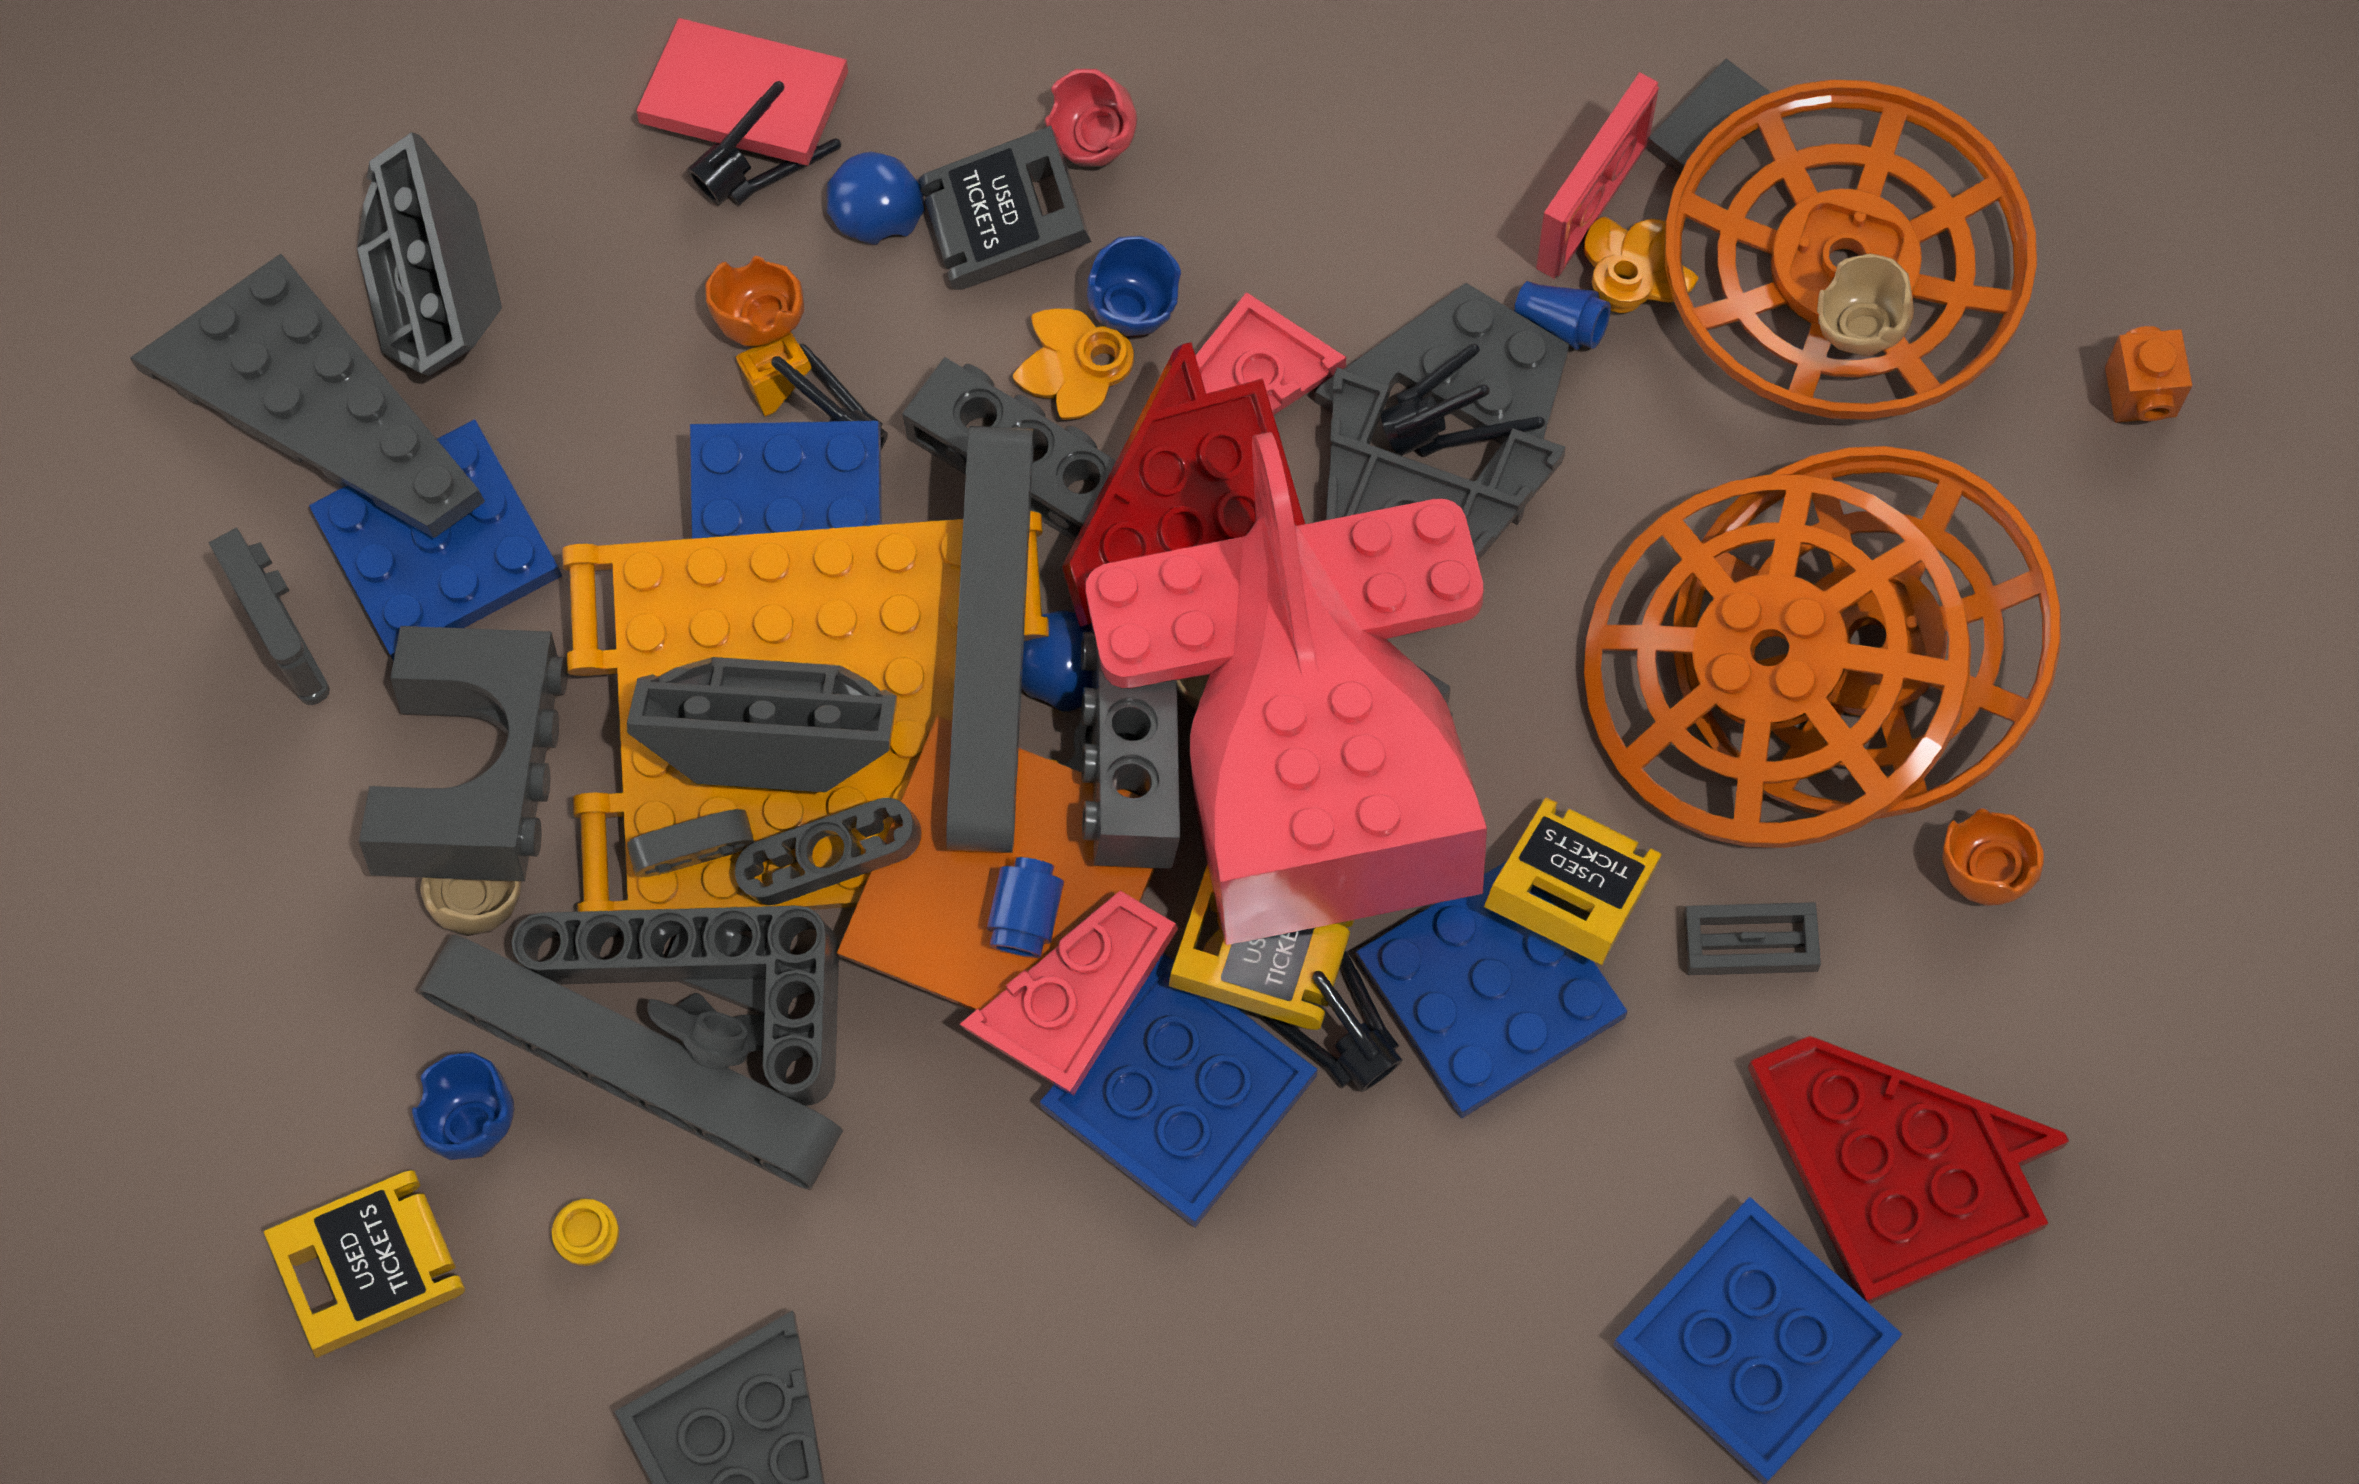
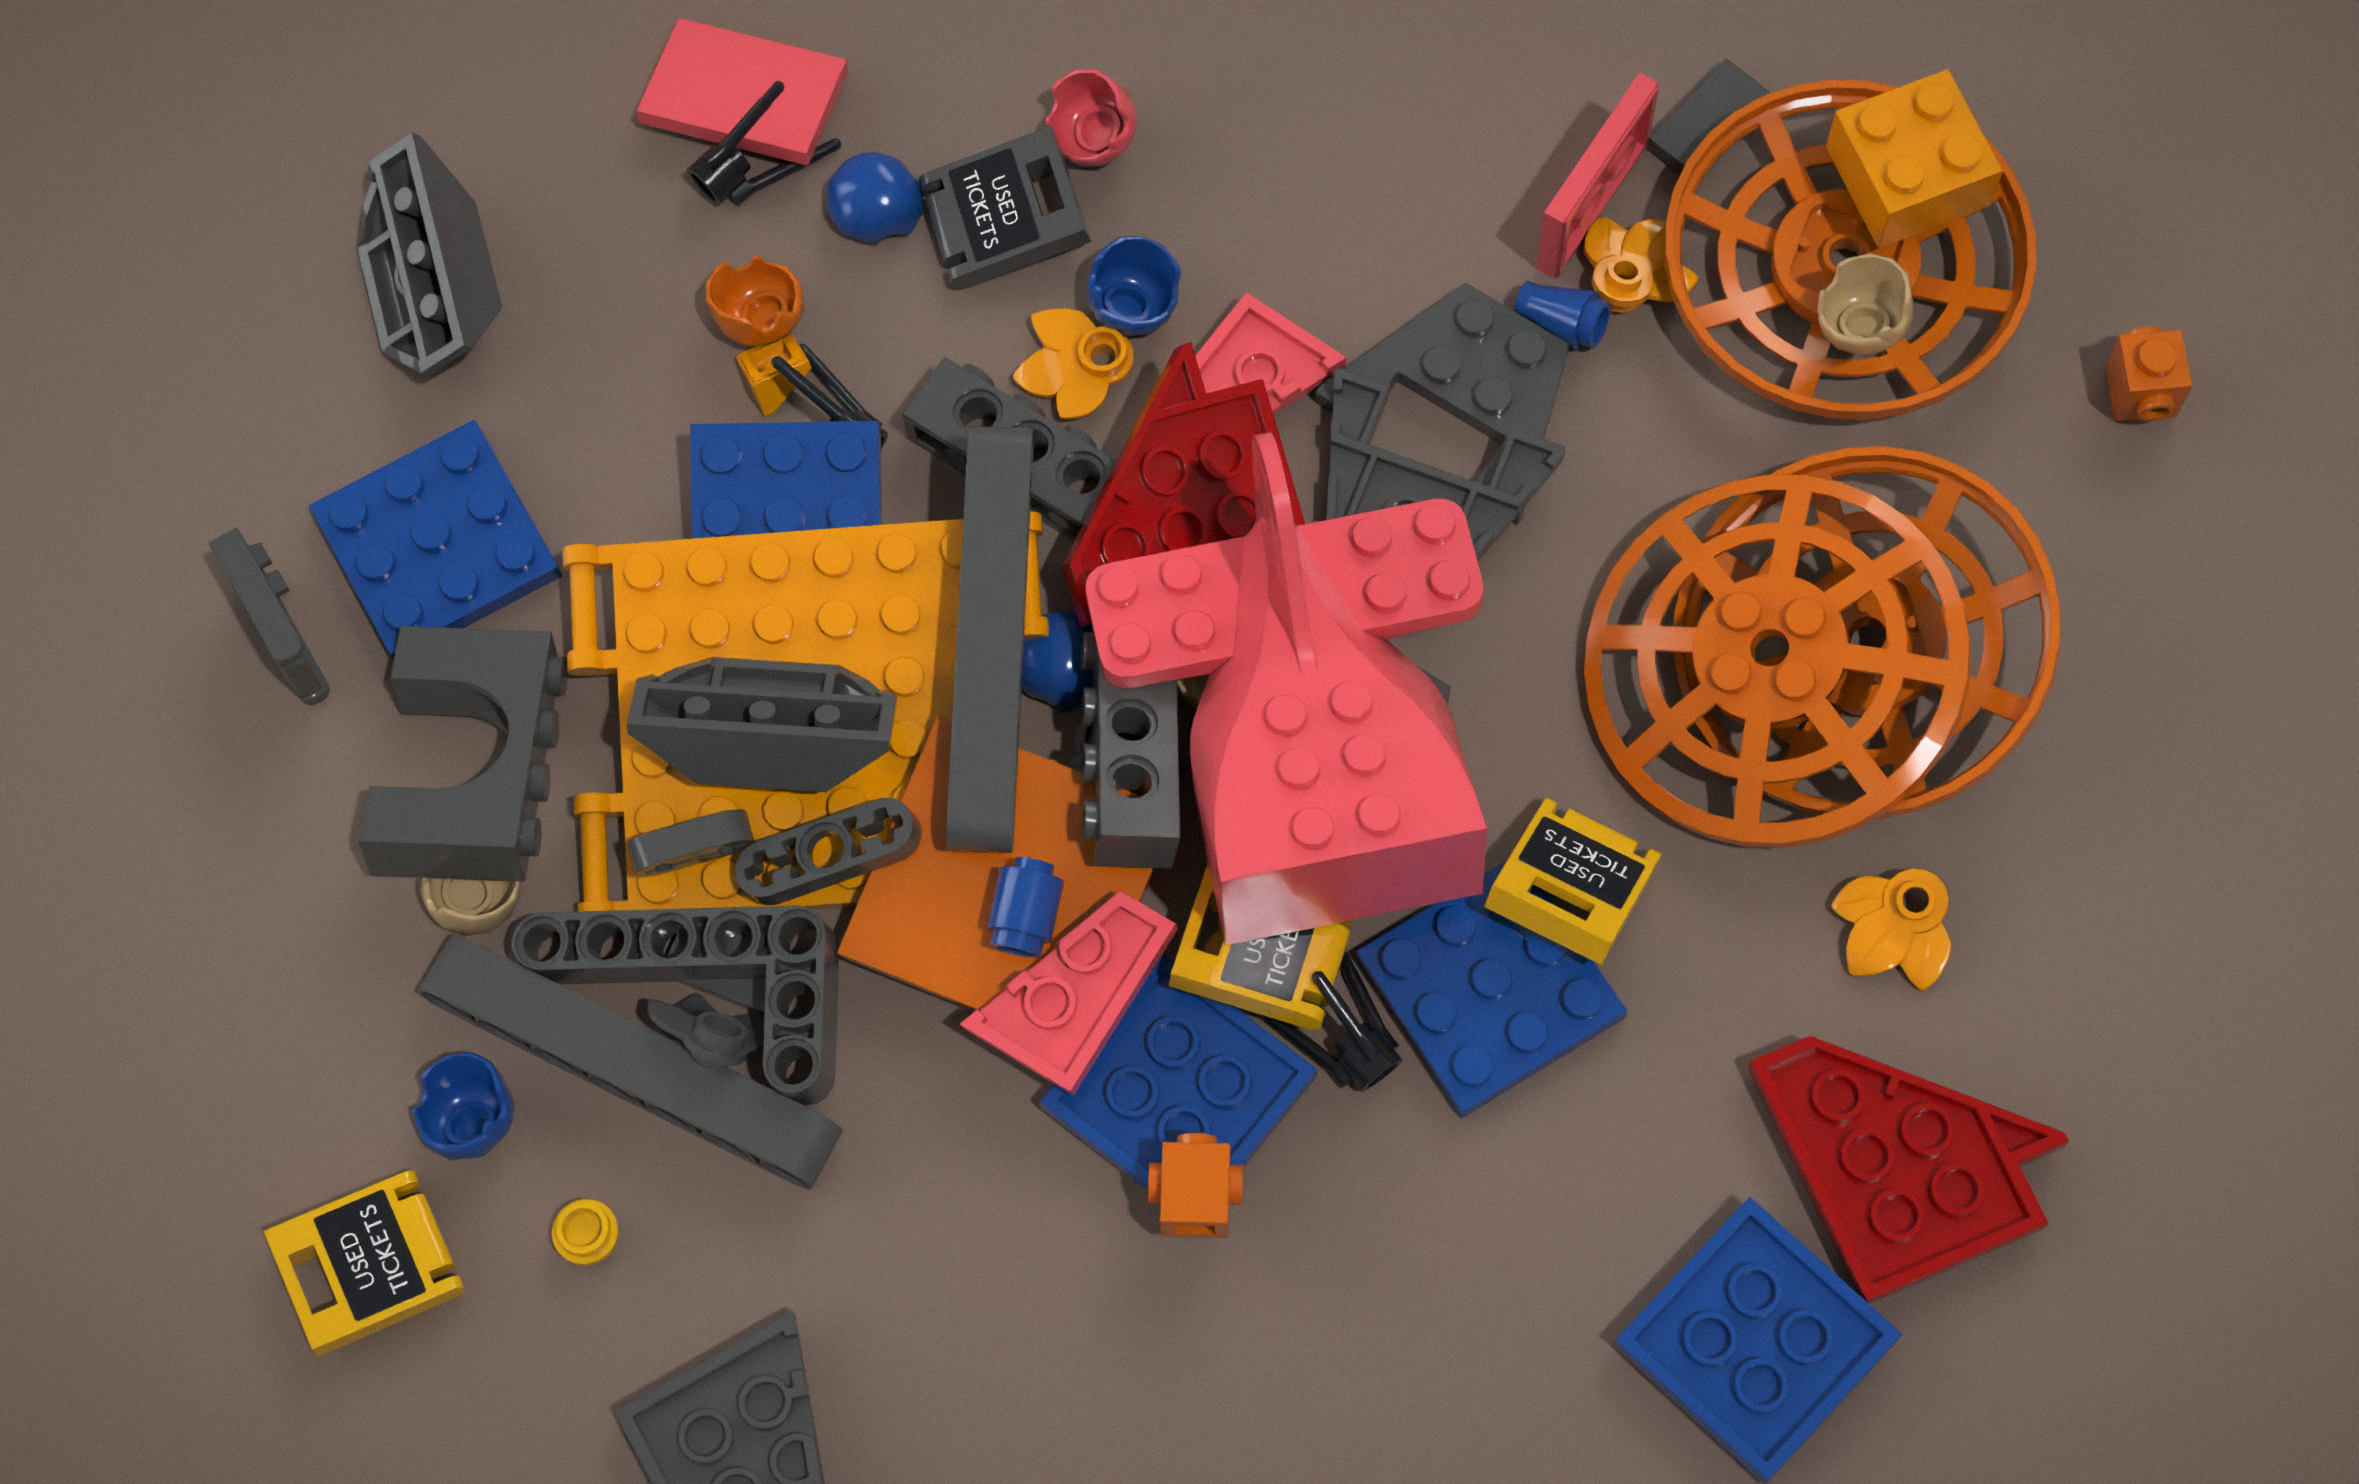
dark grey wing [130,254,485,538] -> none
black plant [1381,343,1545,457] -> none
dark grey tile [1684,902,1821,975] -> none
orange hair [1942,808,2044,906] -> none
none -> orange brick [1148,1133,1243,1238]
none -> light orange brick [1826,69,2003,248]
none -> light orange plate [1831,868,1951,991]

